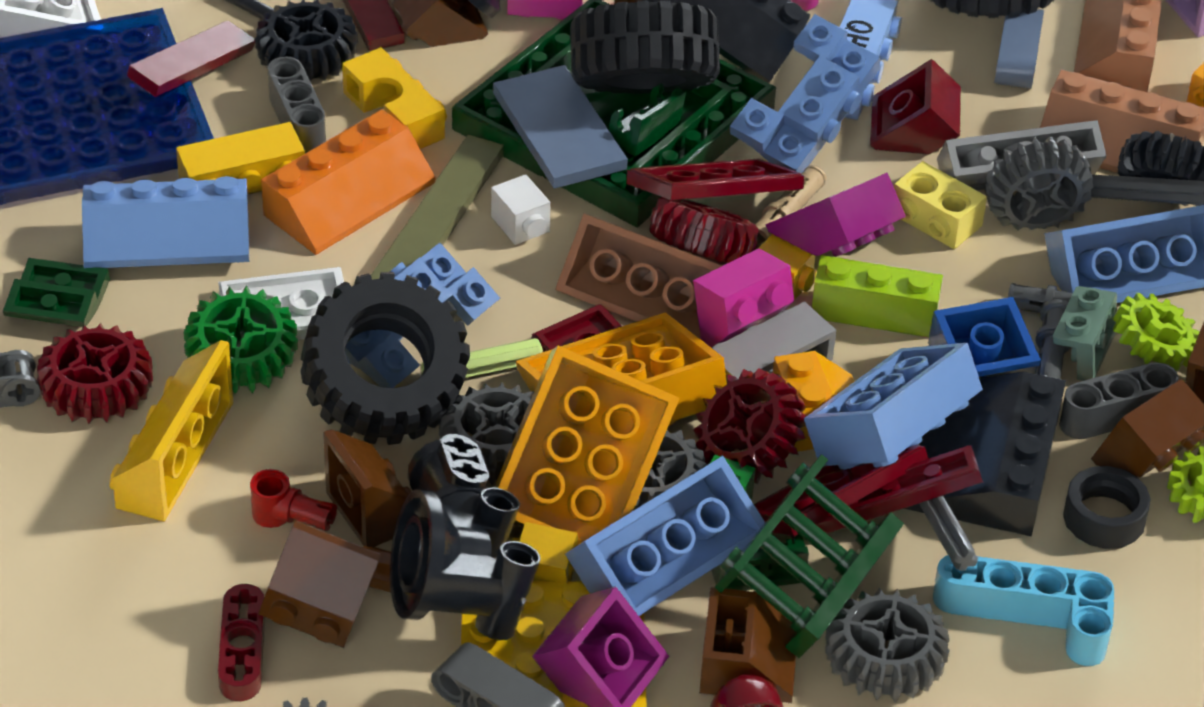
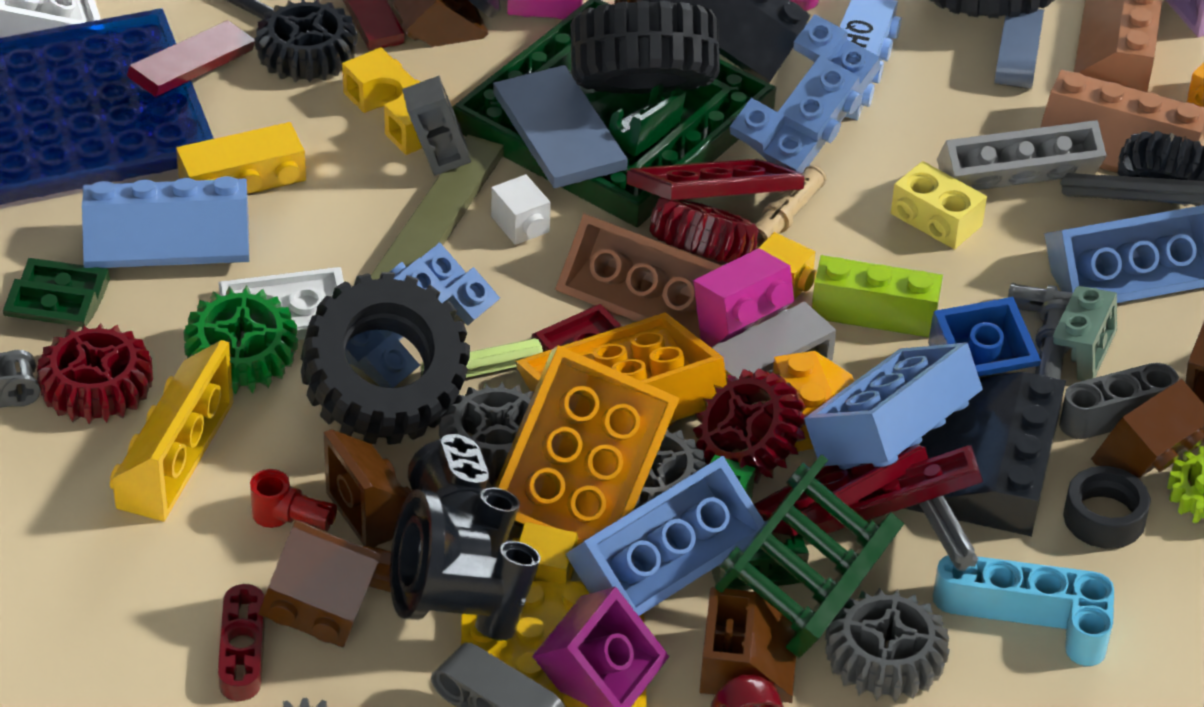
orange slope [261,109,435,255] -> none
dark grey beam [268,57,326,153] -> none
magenta slope [765,172,906,257] -> none
dark red slope [870,59,961,154] -> none
dark grey gear [985,136,1094,230] -> none
lime gear [1112,293,1200,371] -> none
none -> dark grey brick [402,76,471,176]

